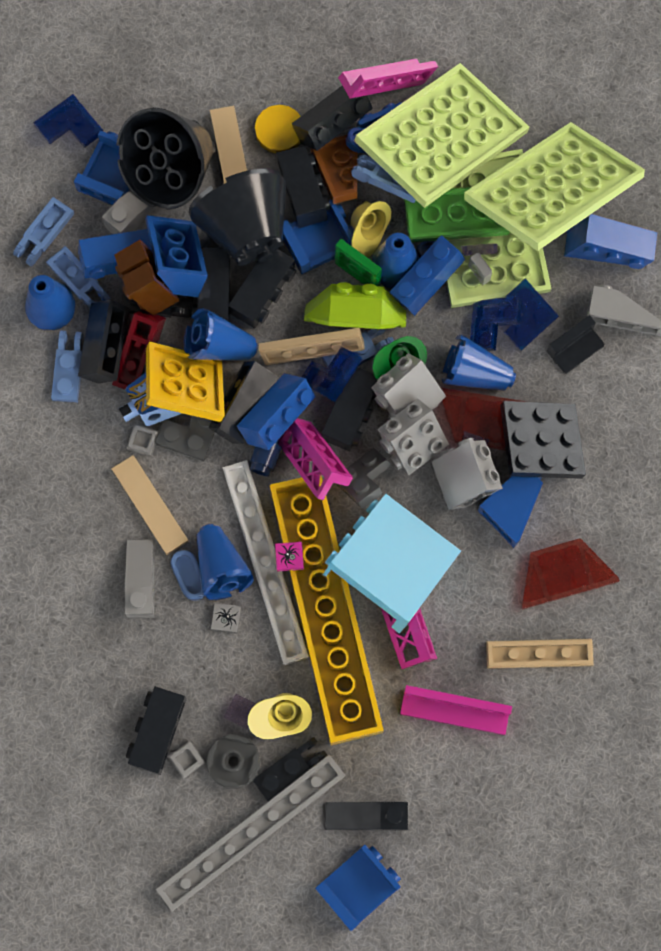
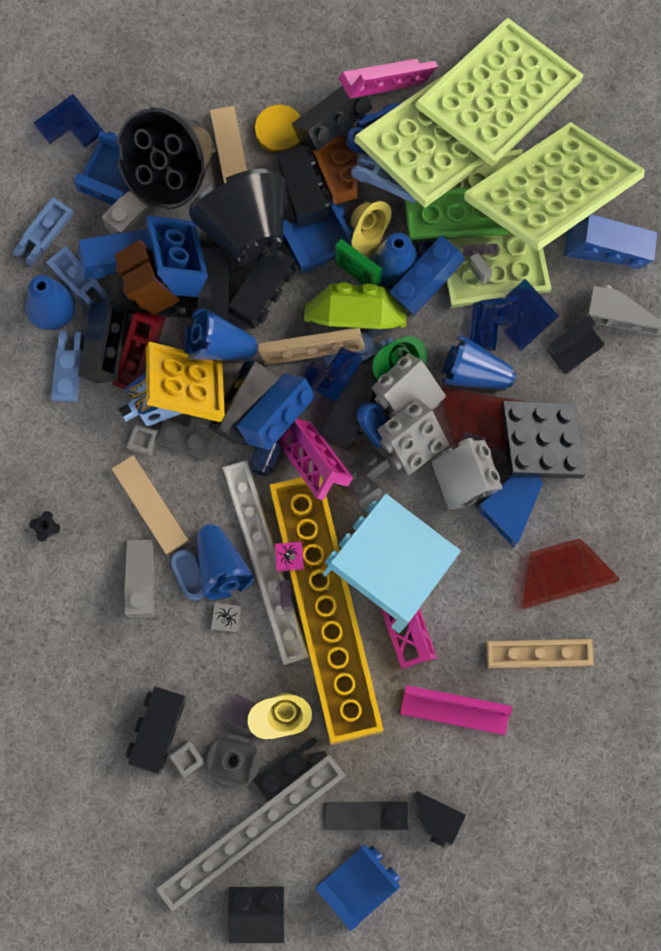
none -> black plate [29,511,60,542]
none -> black slope [228,886,284,943]
none -> clear purple tile [279,580,292,611]
none -> blue tile [357,402,389,448]
none -> black slope [413,791,466,848]
none -> yellowish green plate [415,18,584,167]

